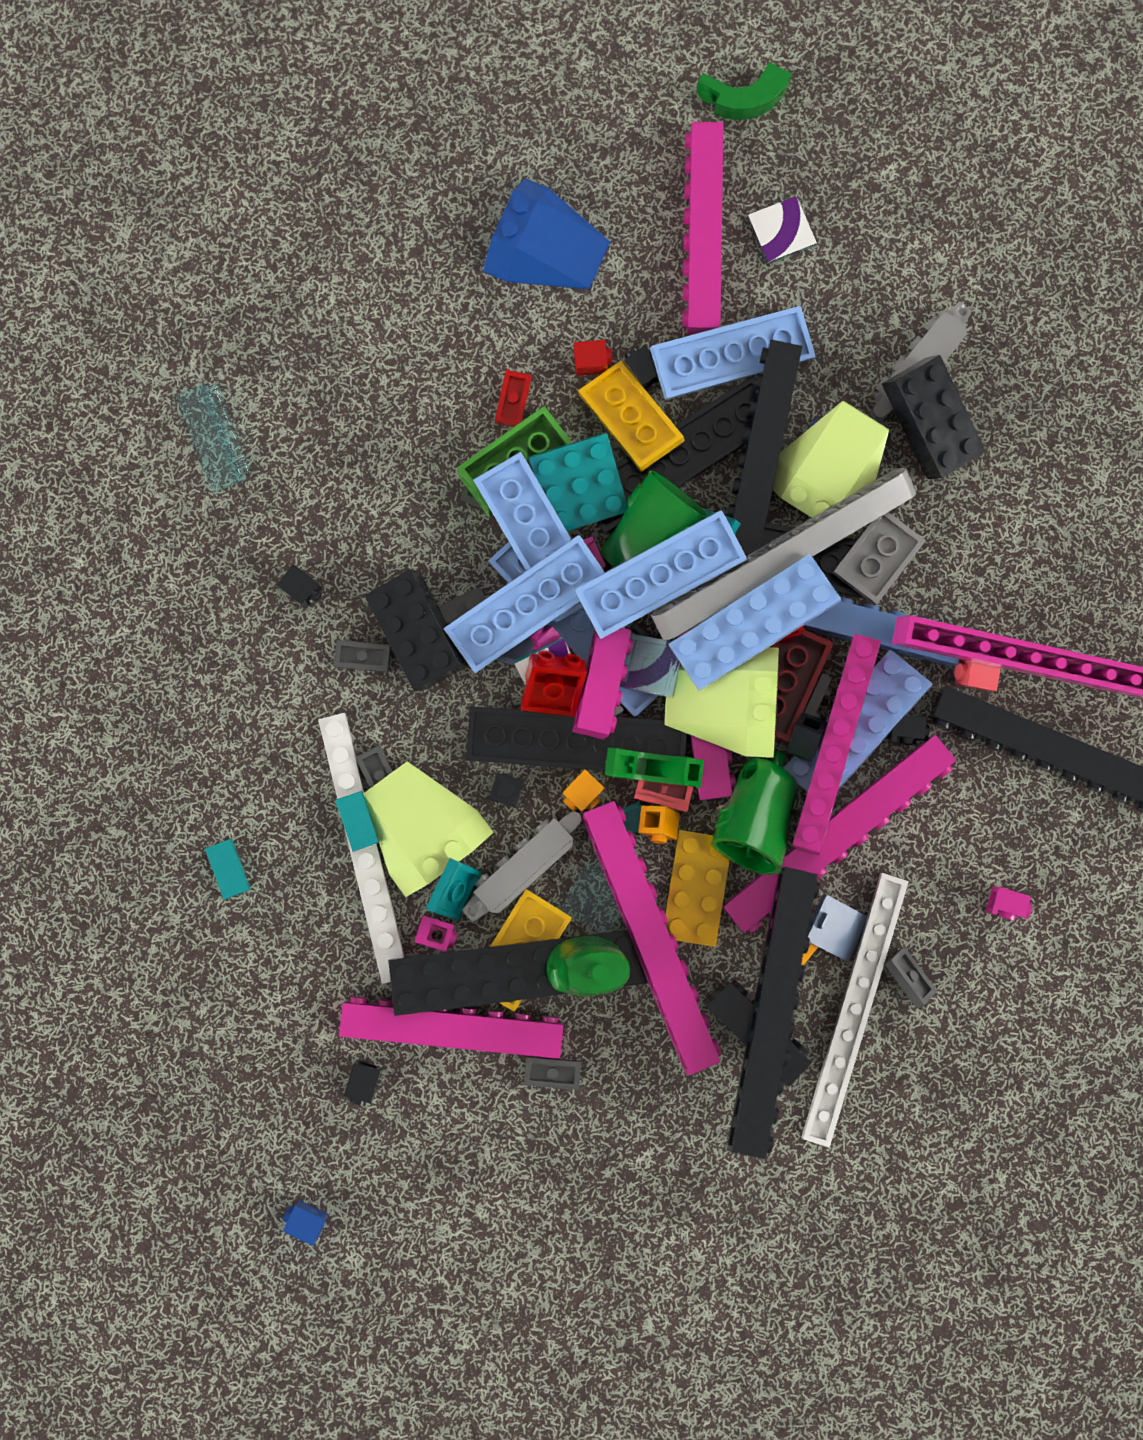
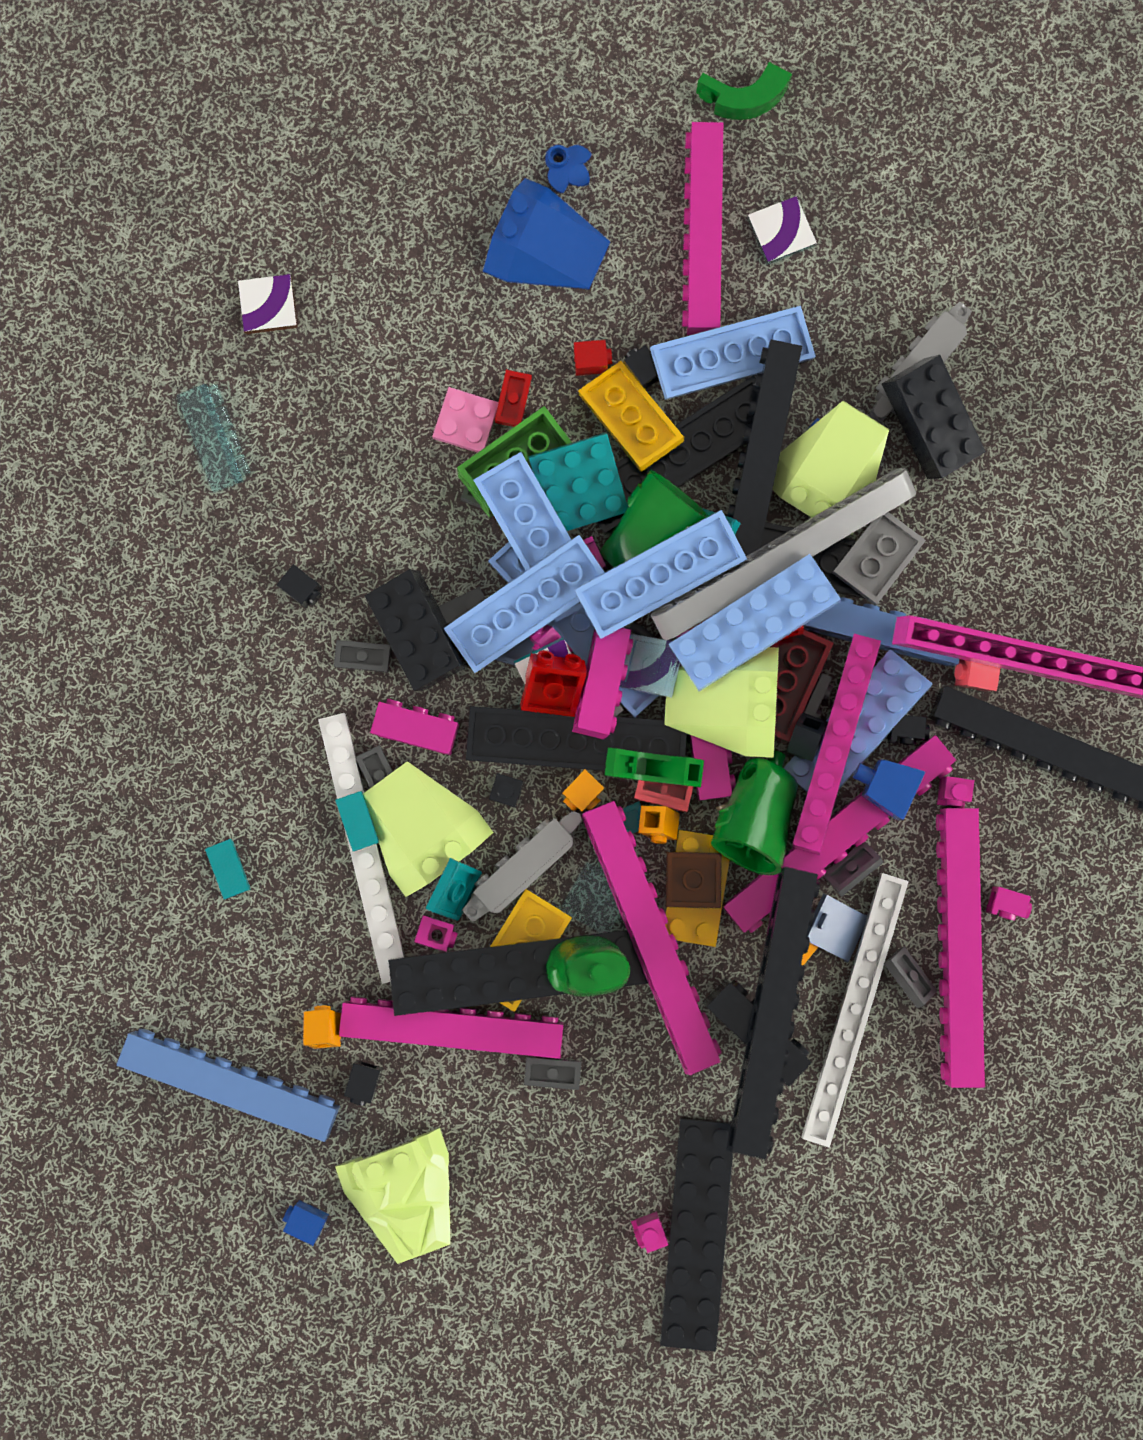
none -> medium blue brick [117,1028,340,1142]
none -> tile [238,274,298,334]
none -> light orange brick [303,1005,341,1049]
none -> yellowish green wedge [335,1128,450,1264]
none -> dark pink brick [370,699,459,756]
none -> bright pink plate [432,387,499,453]
none -> blue plate [545,145,592,194]
none -> dark pink brick [631,1211,668,1253]
none -> black plate [660,1117,733,1352]
none -> reddish brown tile [665,852,722,908]
none -> dark grey plate [823,842,884,897]
none -> blue torso [853,759,925,821]
none -> dark pink brick [936,808,985,1088]
none -> dark pink brick [937,776,974,808]

